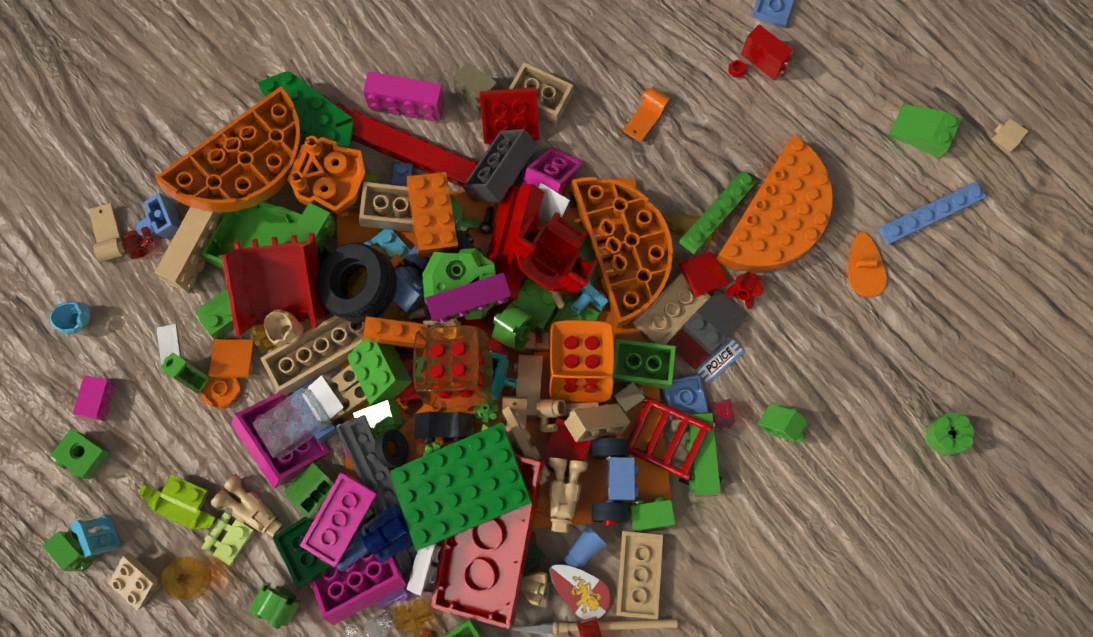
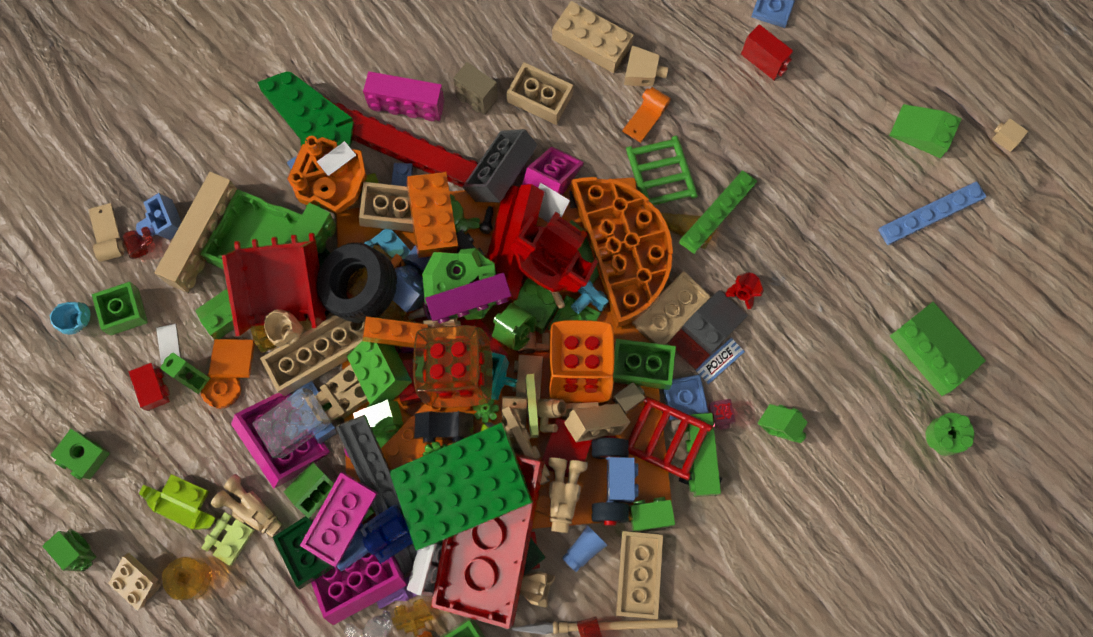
medium azure plate [71,514,122,557] -> none
dark pink brick [73,375,115,421] -> none
orange brick [155,87,301,212] -> none
bright green brick [250,582,301,629] -> none
white sticker [308,375,344,419] -> none
black tyre [375,429,409,468] -> none
red plate [479,87,539,144] -> none
shield [549,564,611,620] -> none
red tile [678,251,729,298] -> none
orange brick [716,134,833,273] -> none
red plate [728,60,747,78] -> none
orange shield [848,232,887,298] -> none
none -> bright green brick [92,282,148,336]
none -> red brick [128,363,170,411]
none -> white sticker [317,141,356,176]
none -> yellowish green tile [526,374,539,438]
none -> tan brick [552,1,634,73]
none -> tan torso [624,46,668,86]
none -> bright green bar [626,136,698,205]
none -> bright green slope [890,302,986,396]

